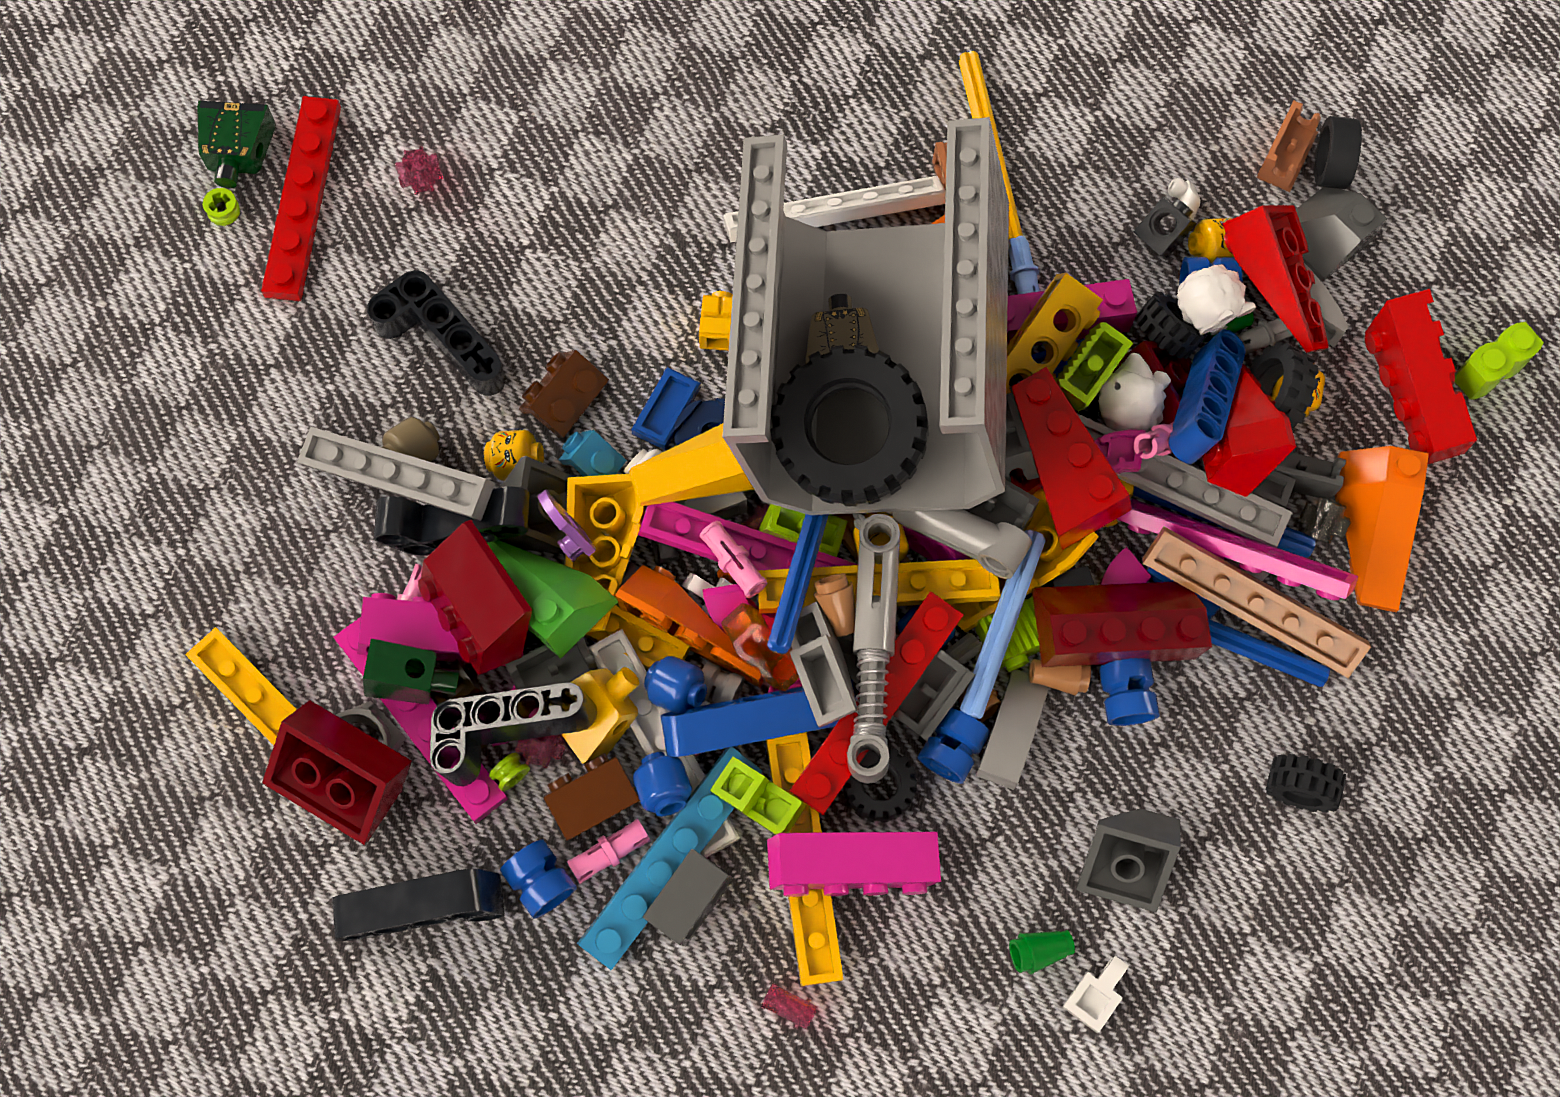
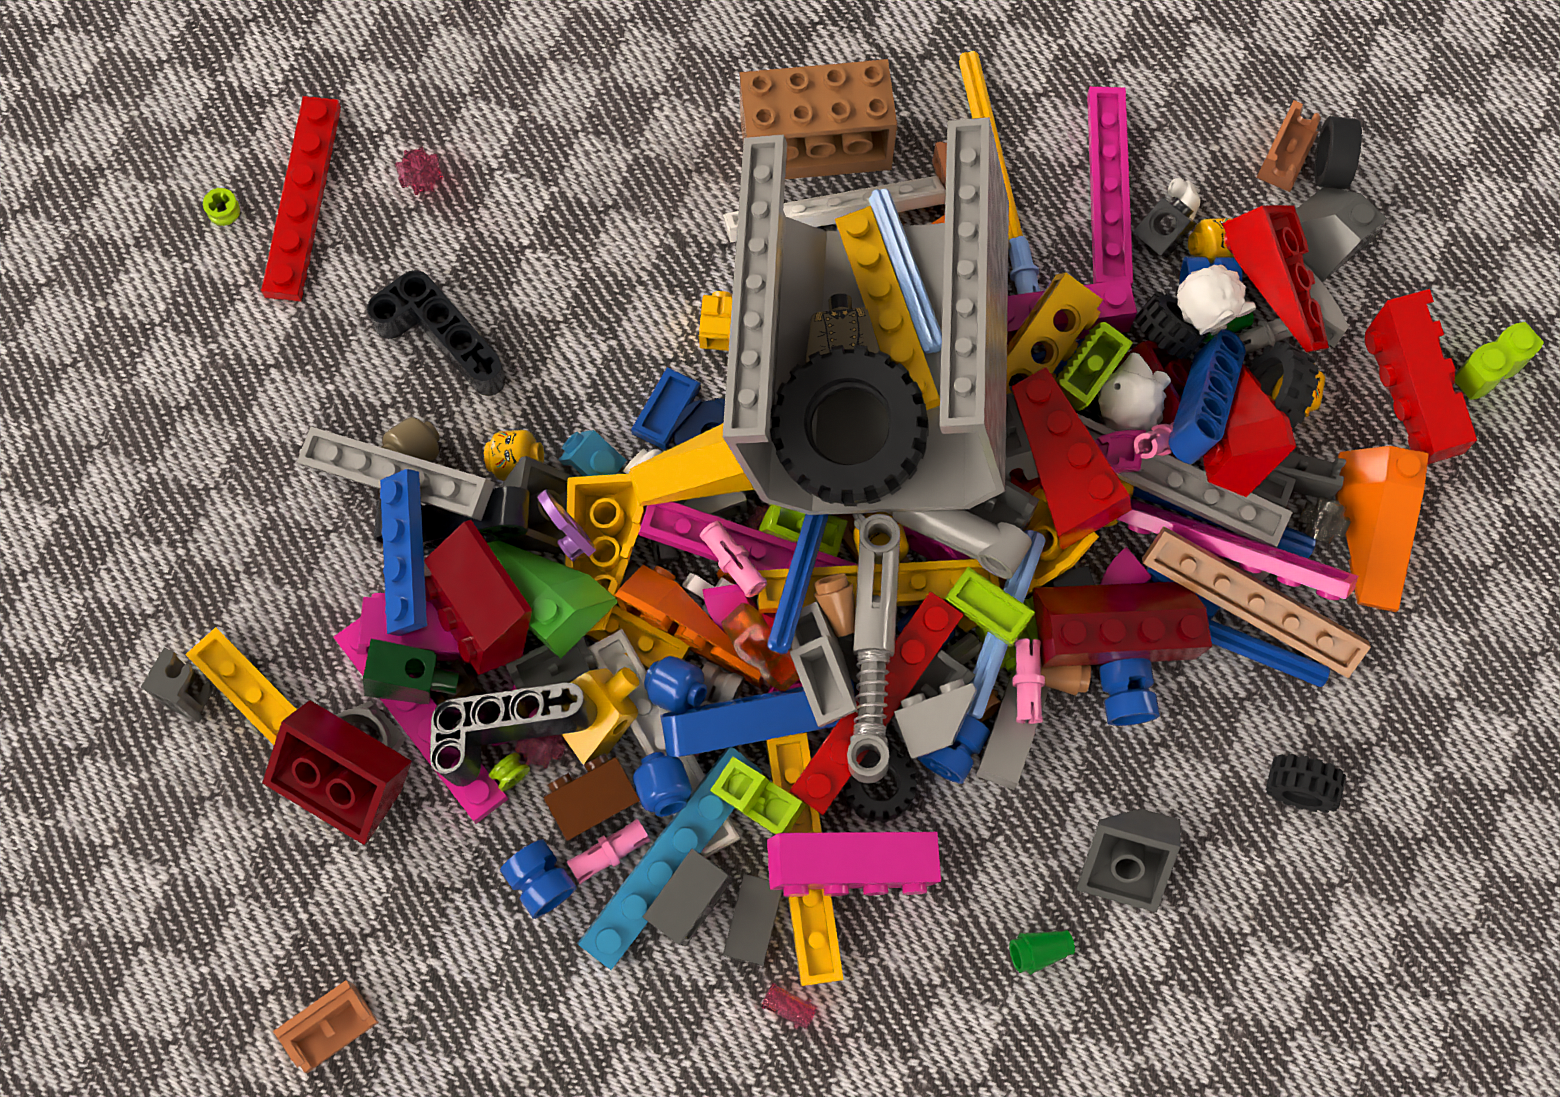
dark green torso [197,100,276,188] -> none
black beam [332,869,505,941] -> none
reddish brown bracket [519,350,609,438] -> none
white plate [1063,956,1129,1033] -> none
none -> dark grey hinge [141,647,212,723]
none -> nougat hinge [273,980,379,1073]
none -> blue plate [380,469,427,636]
none -> dark grey tile [723,874,783,967]
none -> medium nougat brick [739,59,897,179]
none -> yellow plate [835,206,940,410]
none -> light blue axle [869,188,942,354]
none -> light grey slope [894,679,977,759]
none -> lime tile [945,567,1035,647]
none -> bright pink pin [1012,639,1045,724]
none -> dark pink plate [1087,86,1133,287]

